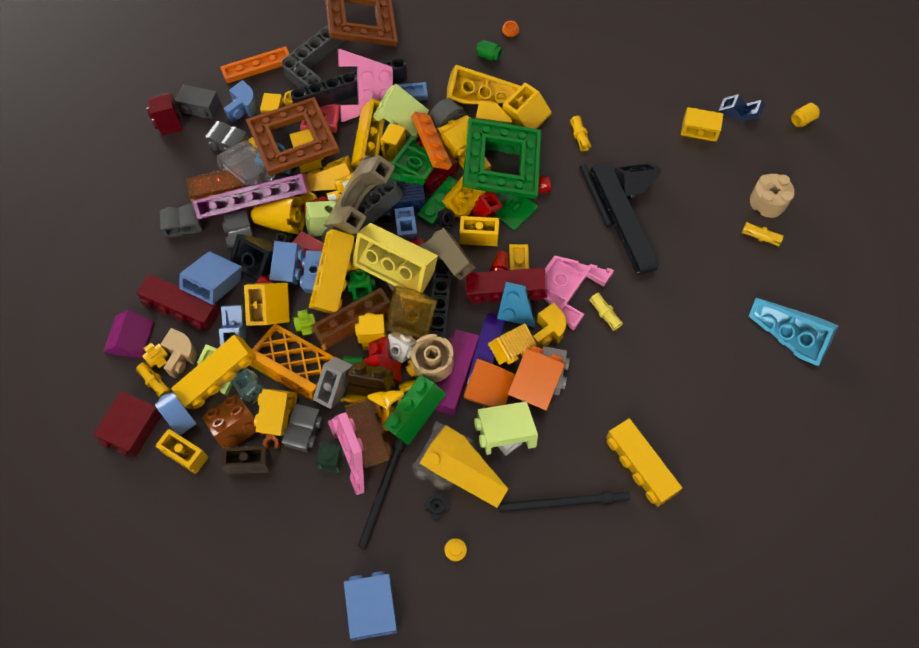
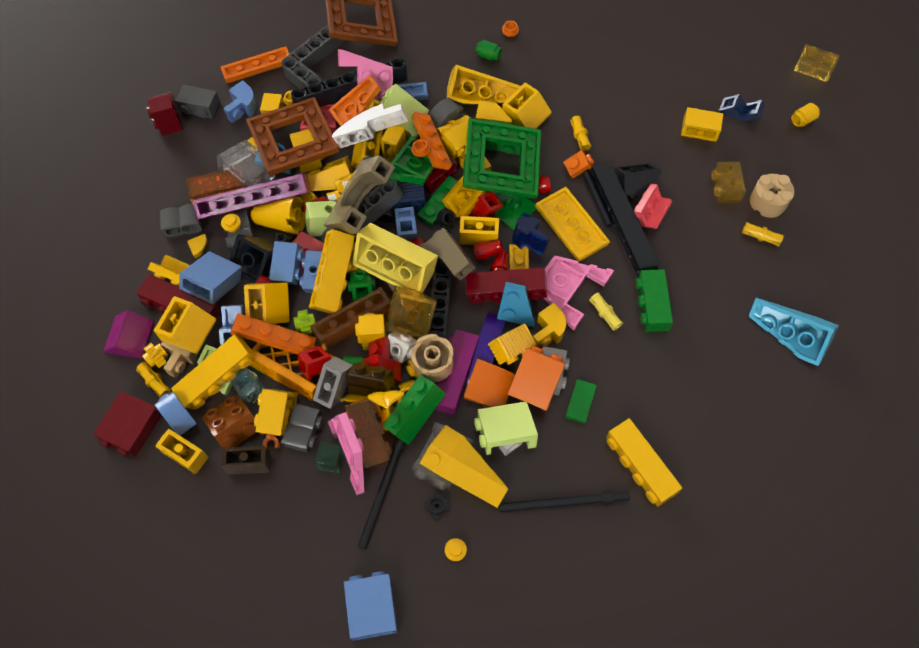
dark grey brick [205,121,249,157] -> none
none -> yellow bracket [148,255,190,287]
none -> yellow slope [154,296,216,354]
none -> yellow tile [187,234,208,259]
none -> yellow plate [221,214,241,232]
none -> orange plate [230,313,316,355]
none -> red brick [298,346,331,381]
none -> orange wing [329,75,381,126]
none -> white slope [332,104,408,149]
none -> orange plate [411,139,430,157]
none -> red cone [474,239,504,260]
none -> clear blue brick [512,212,550,255]
none -> yellow tile [535,186,610,263]
none -> orange bracket [563,150,595,178]
none -> green tile [565,379,597,424]
none -> coral bracket [634,184,672,229]
none -> green brick [636,269,673,332]
none -> clear yellow brick [711,161,746,203]
none -> clear yellow brick [794,44,840,82]

